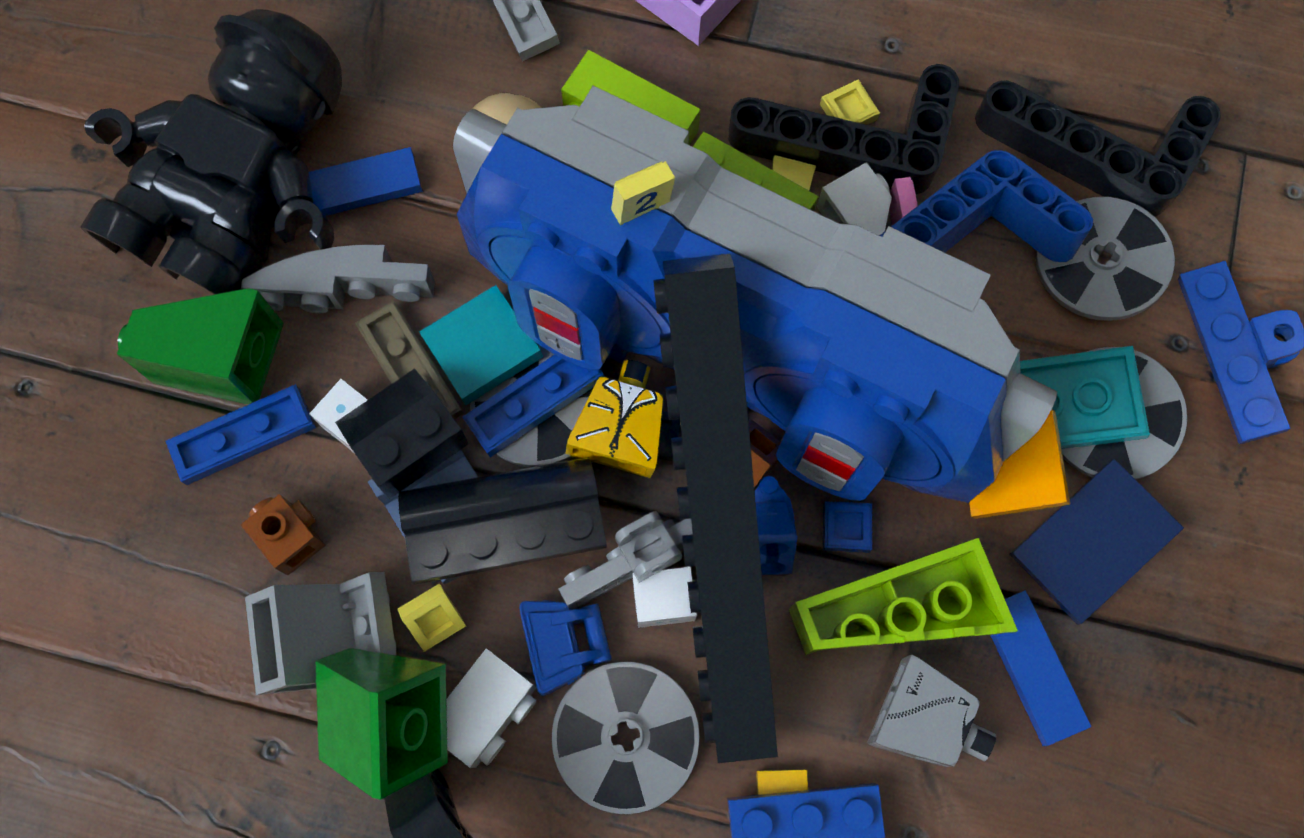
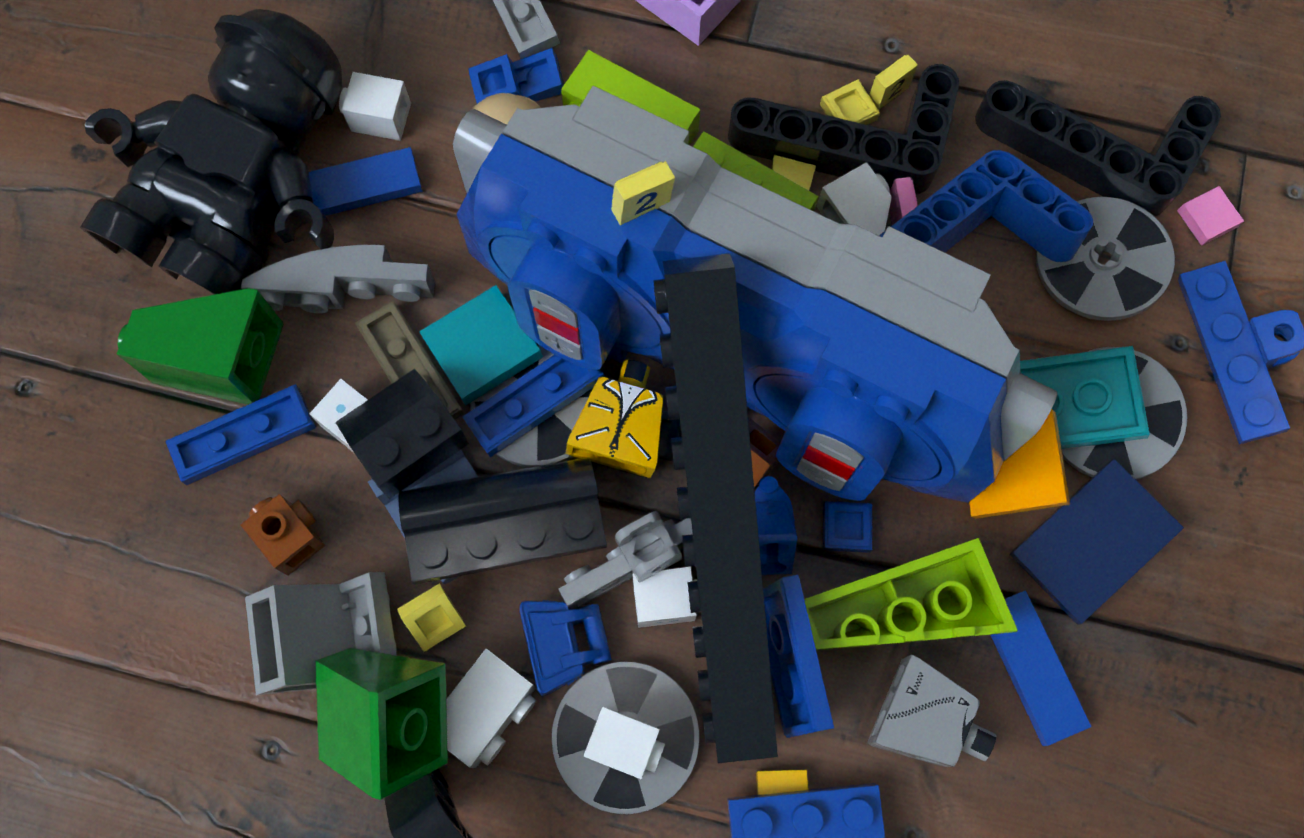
none -> white brick [339,72,411,141]
none -> blue slope [468,48,564,104]
none -> white brick [584,707,665,779]
none -> blue tile [763,575,834,738]
none -> light yellow tile [869,55,918,110]
none -> bright pink tile [1177,186,1244,246]

